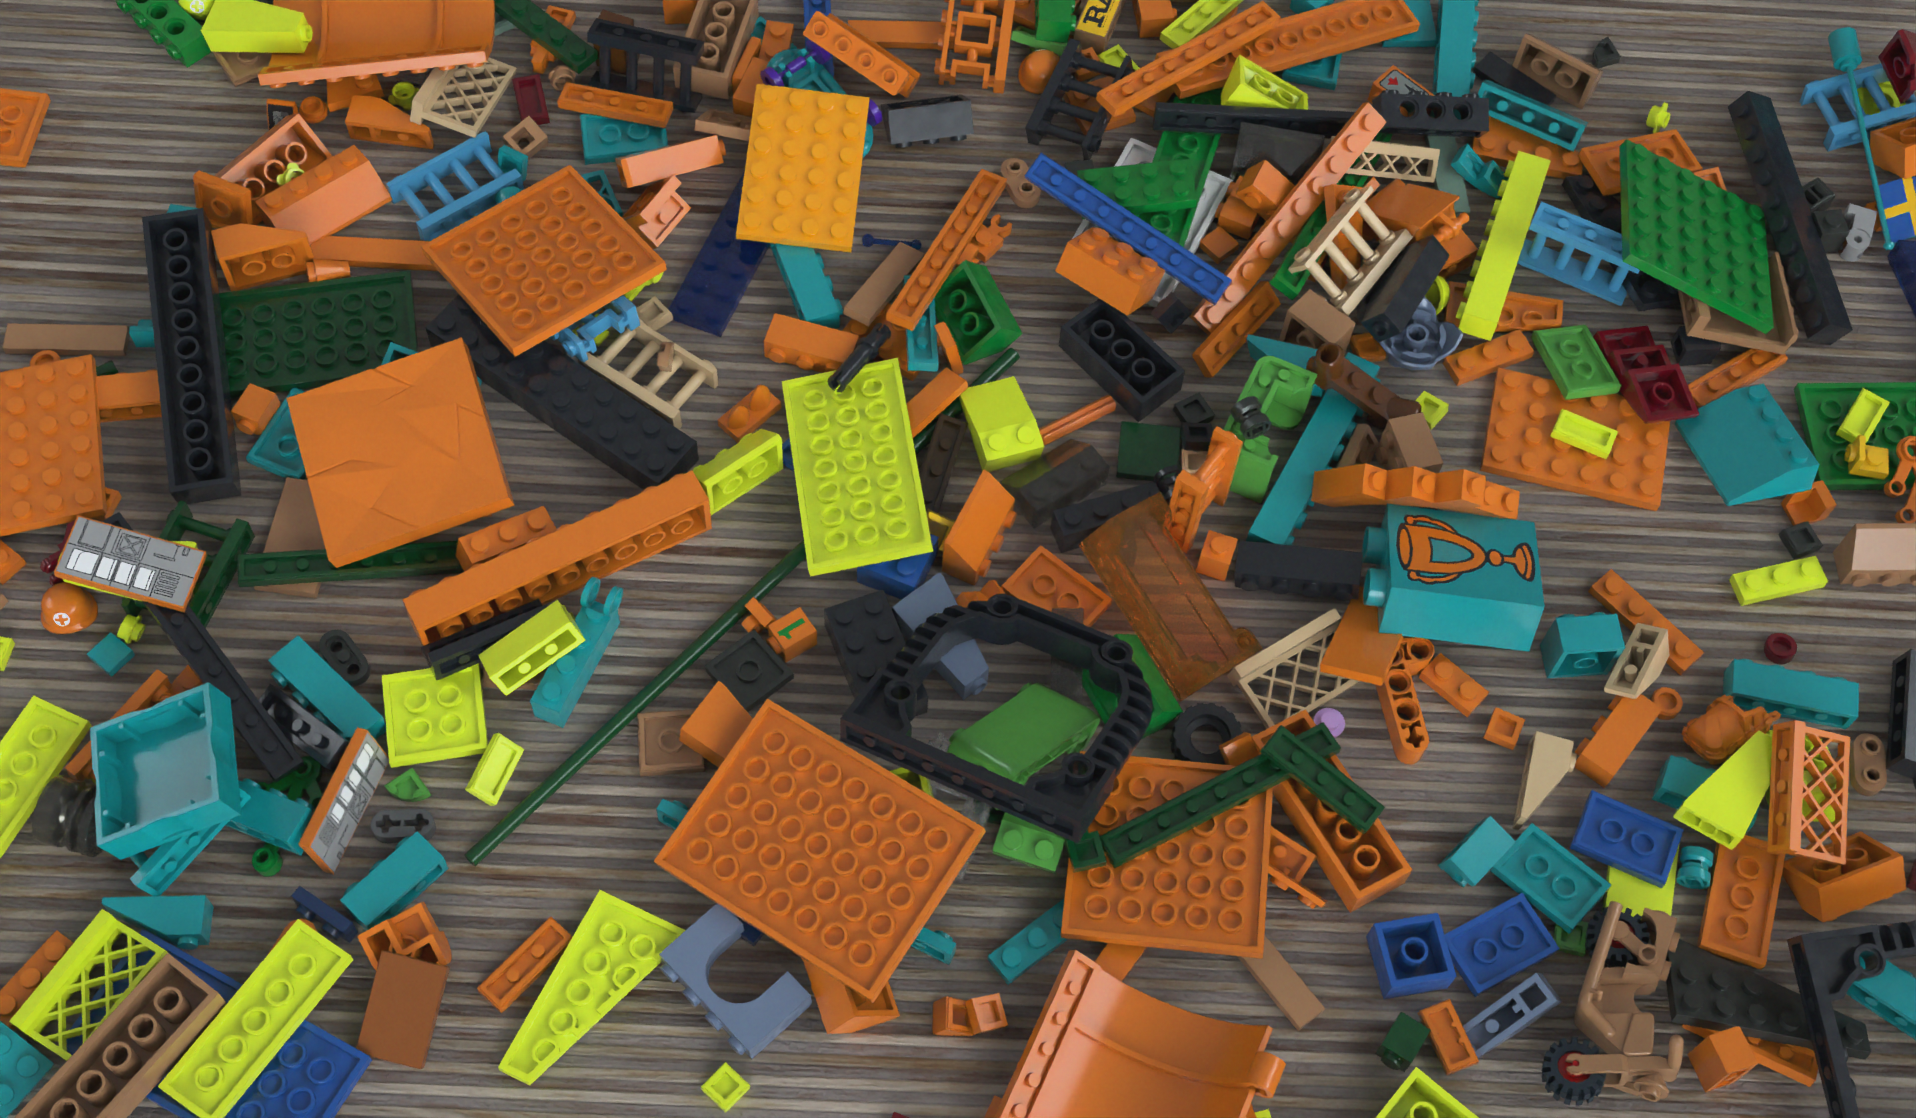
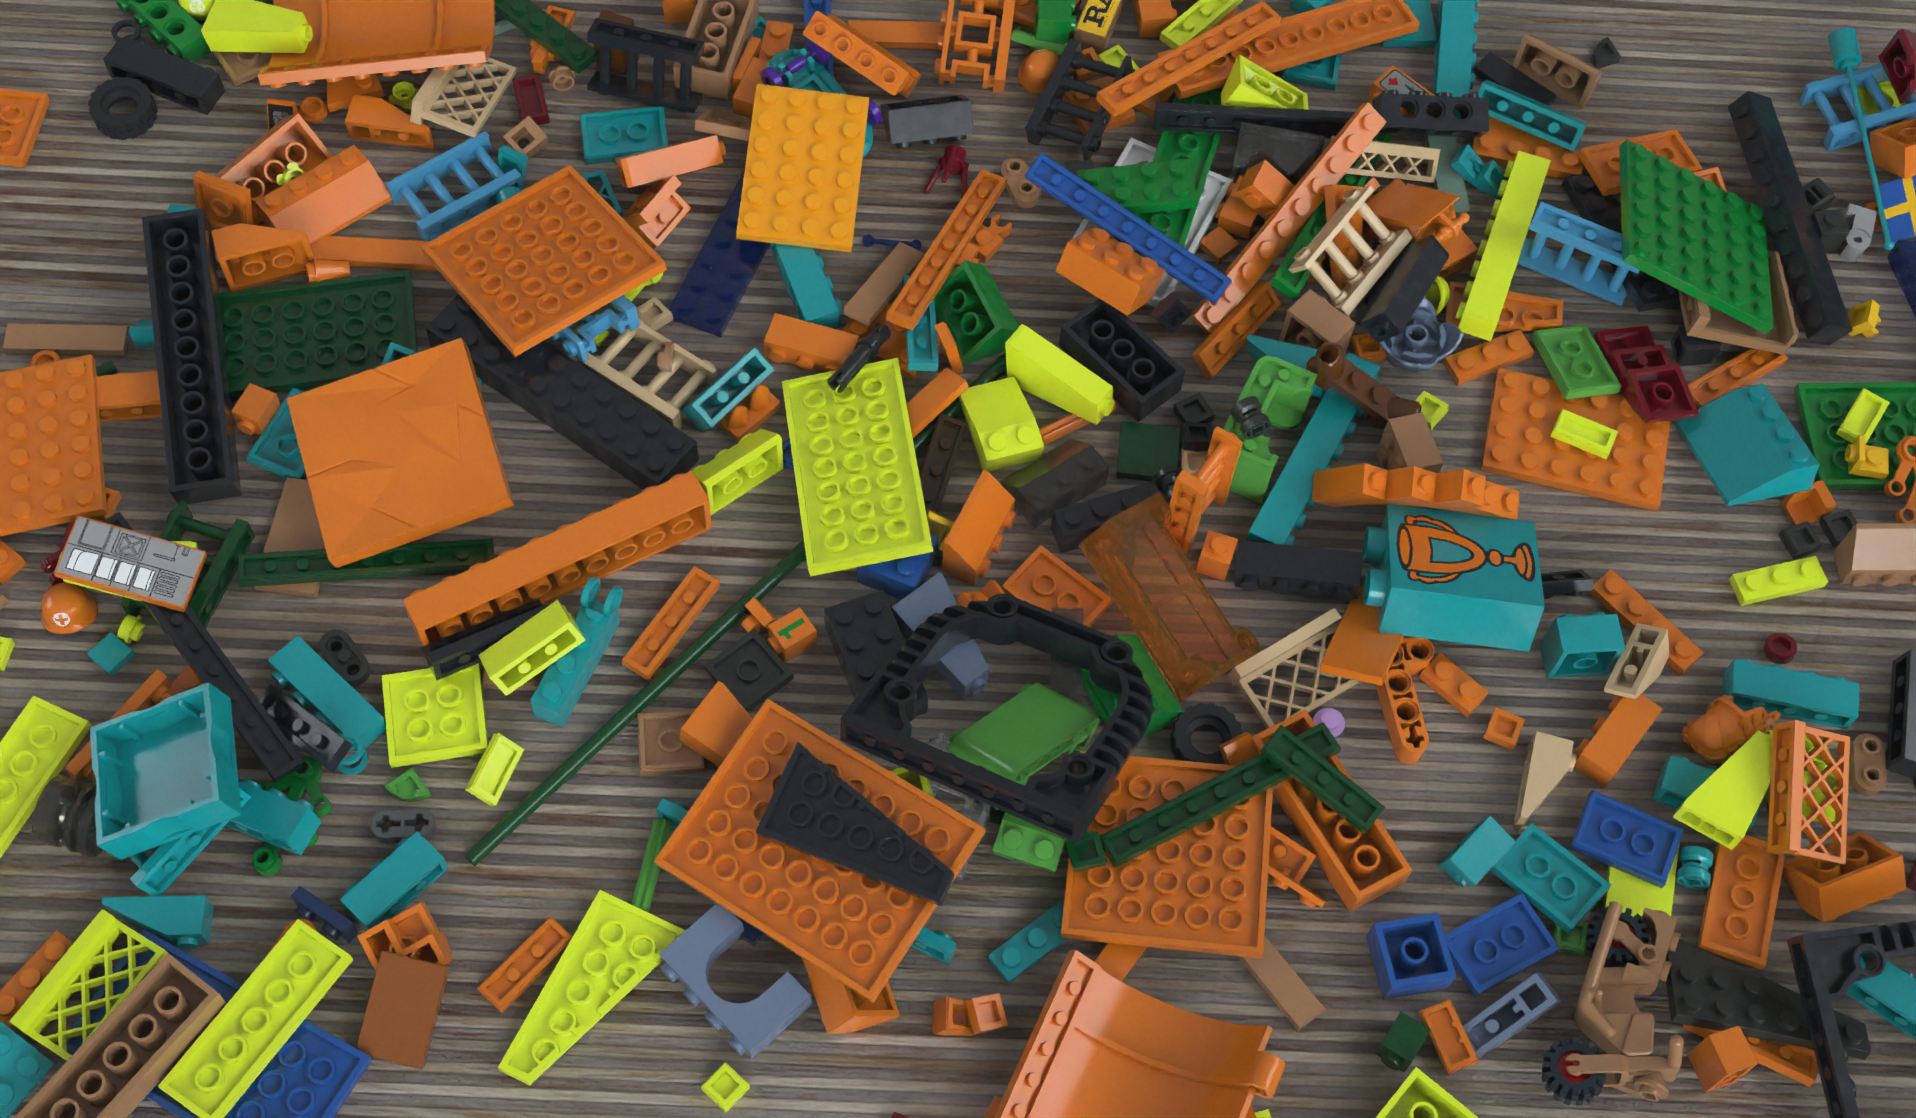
tile [298,727,389,875] -> none
orange brick [456,506,557,572] -> none
orange tile [557,82,673,128] -> none
medium nougat plate [1337,424,1379,468] -> none
neon yellow plate [1646,102,1671,133] -> none
orange tile [1650,687,1683,720] -> none
none -> black tyre [88,77,158,140]
none -> black hinge [103,20,225,115]
none -> orange plate [622,566,720,681]
none -> bright green axle [631,818,671,912]
none -> teal brick [682,347,774,433]
none -> black wing [756,742,955,906]
none -> dark red plant [924,145,969,198]
none -> neon yellow slope [1005,324,1115,425]
none -> black plate [1541,569,1594,599]
none -> pearl dark grey plate [1819,509,1857,547]
none -> yellow tile [1847,299,1881,338]

